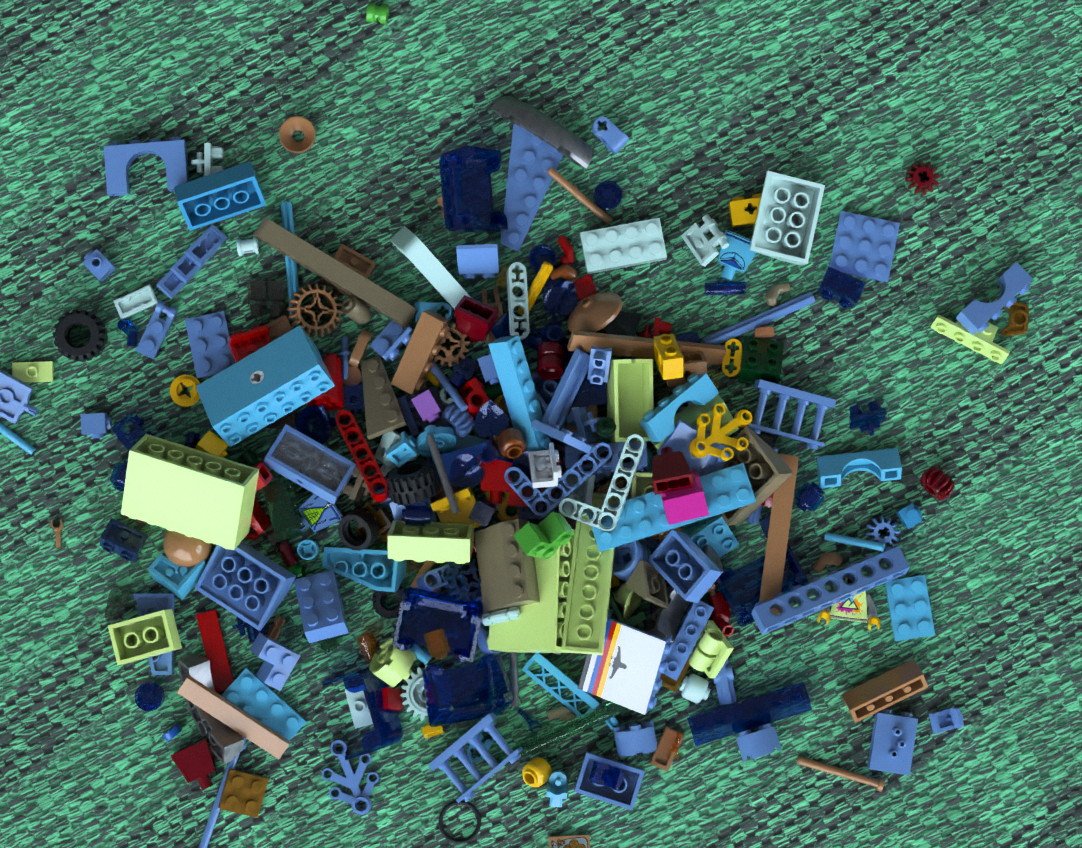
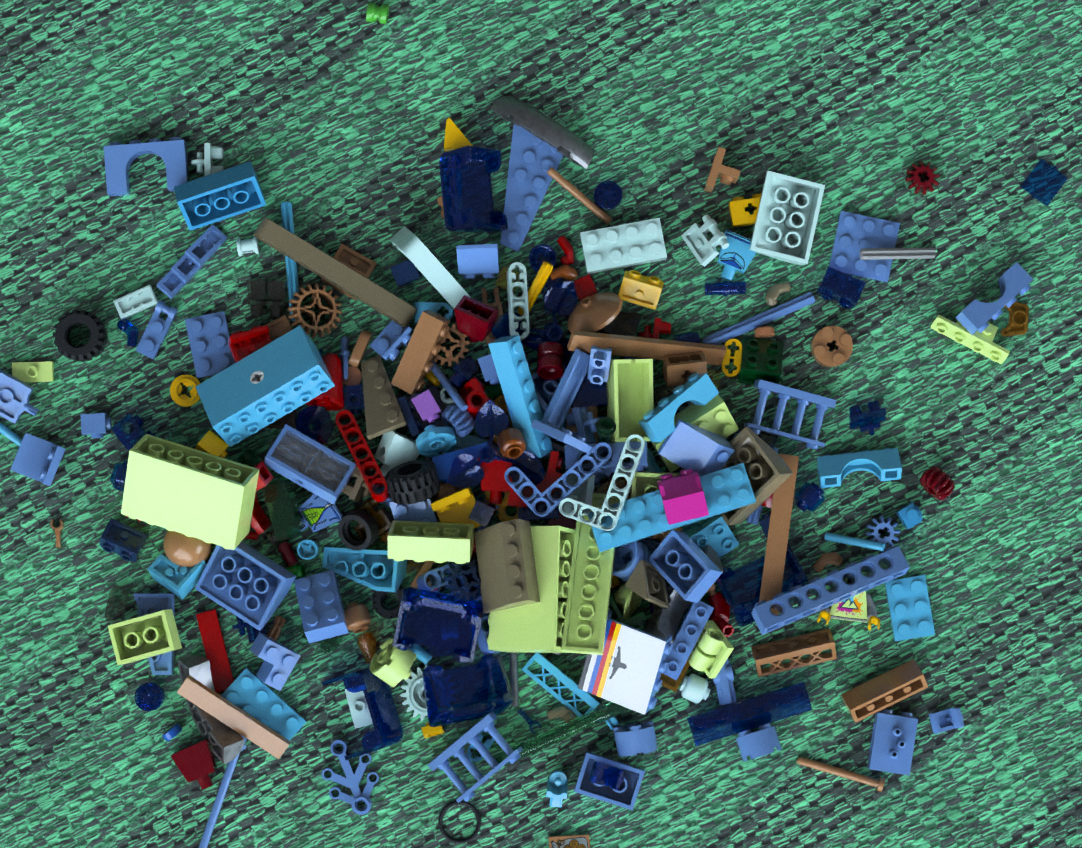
medium blue brick [82,249,116,282] -> none
pin [184,431,201,449] -> none
pearl gold plate [218,768,269,818] -> none
medium nougat piece [279,116,316,153] -> none
clear blue hand [318,405,337,431] -> none
dark tan brick [342,296,372,324] -> none
red tile [382,687,403,711] -> none
medium azure bracket [385,431,418,468] -> none
clear blue brick [402,505,432,526] -> none
clear orange brick [423,628,451,660] -> none
flat silver bar [426,434,460,514] -> none
light aqua axle [481,606,521,626] -> none
bright green brick [513,512,575,559] -> none
yellow head [522,757,552,787] -> none
white bracket [528,442,561,488] -> none
medium blue piece [592,117,630,154] -> none
medium nougat tile [649,726,684,772] -> none
dark red torso [652,447,694,495] -> none
yellow brick [654,334,683,380] -> none
clear orange hand [667,731,683,761] -> none
yellow plant [689,403,752,461] -> none
none -> medium blue bracket [10,433,65,486]
none -> medium nougat head [344,601,371,633]
none -> dark blue brick [390,260,421,288]
none -> yellow slope [444,118,476,154]
none -> yellow bracket [618,270,664,310]
none -> medium nougat bracket [704,147,741,193]
none -> medium nougat fence [751,628,837,677]
none -> medium nougat brick [810,326,853,368]
none -> light grey axle [859,247,936,260]
none -> clear blue piece [1020,159,1068,206]

